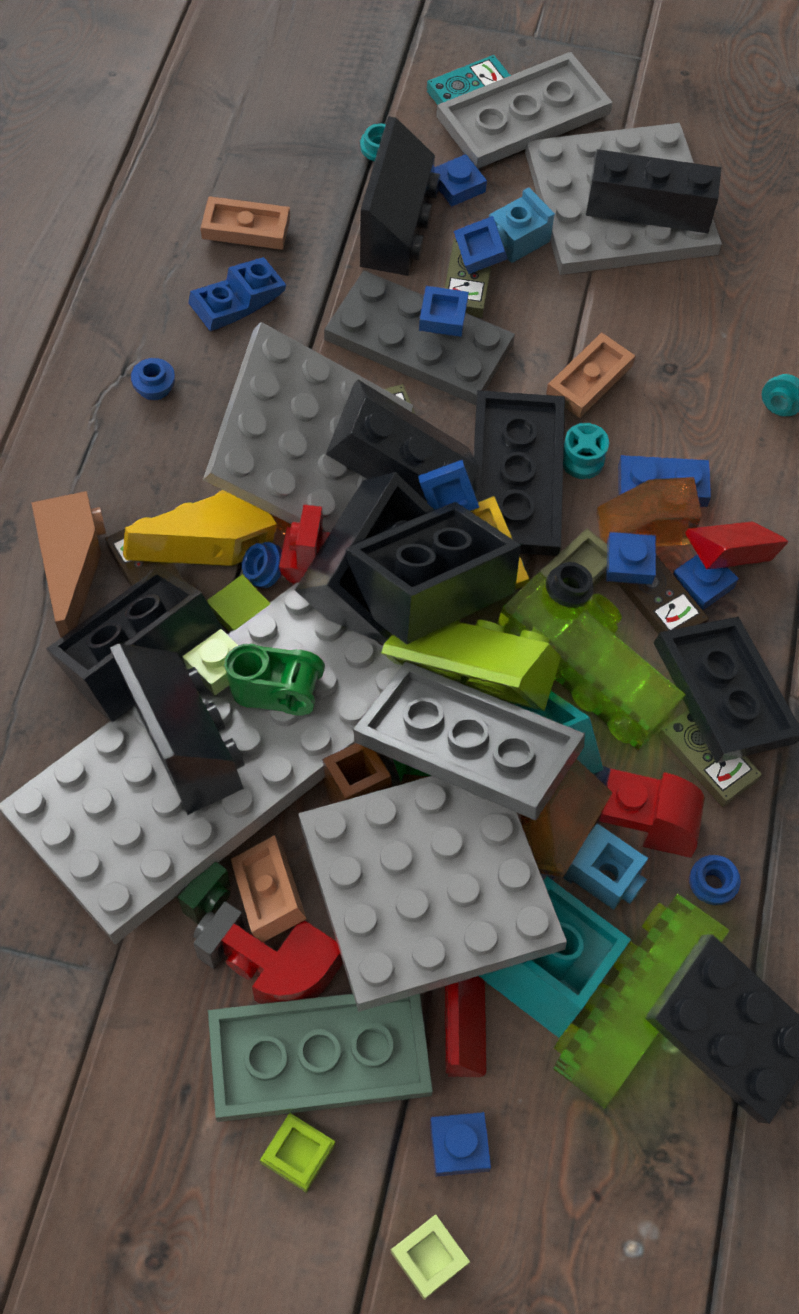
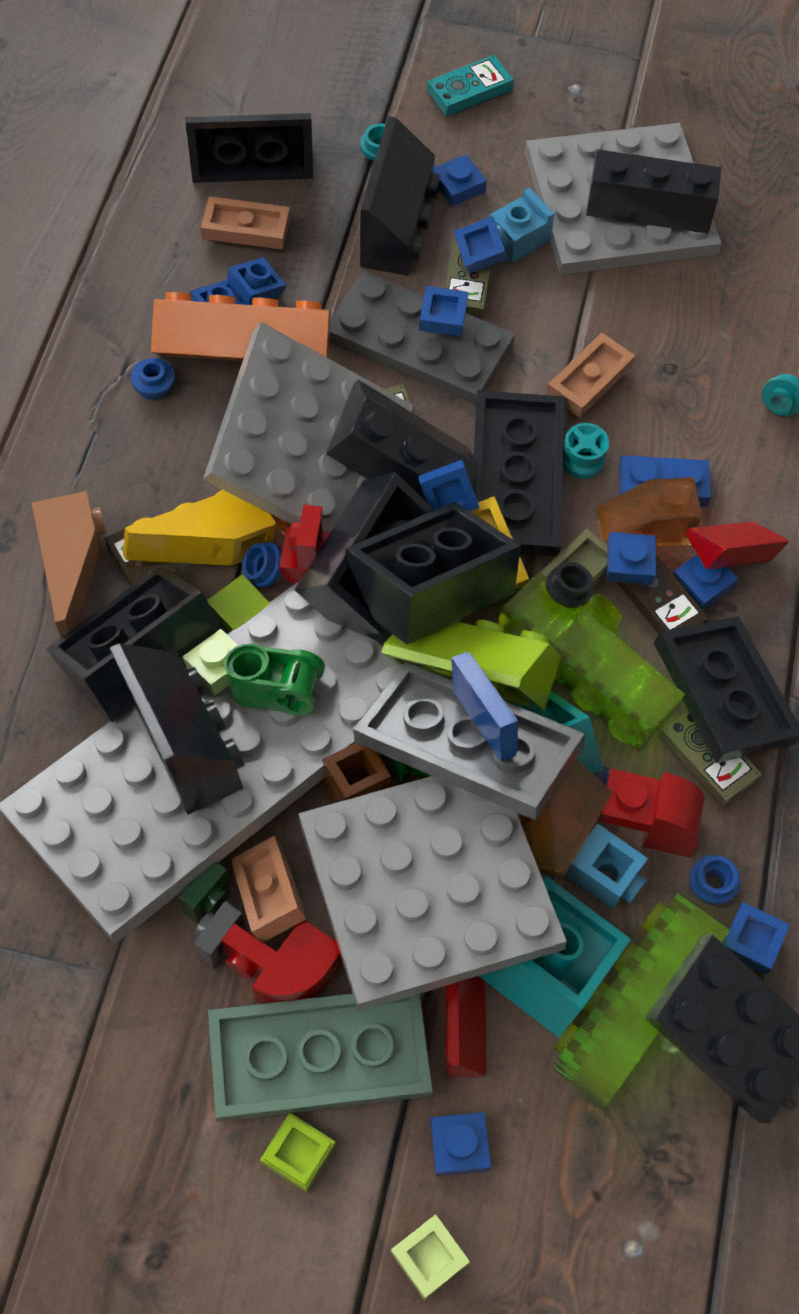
light grey plate [436,52,613,169] -> none
none -> orange brick [151,292,331,361]
none -> black slope [185,113,313,183]
none -> blue tile [451,651,518,762]
none -> blue plate [723,902,790,975]

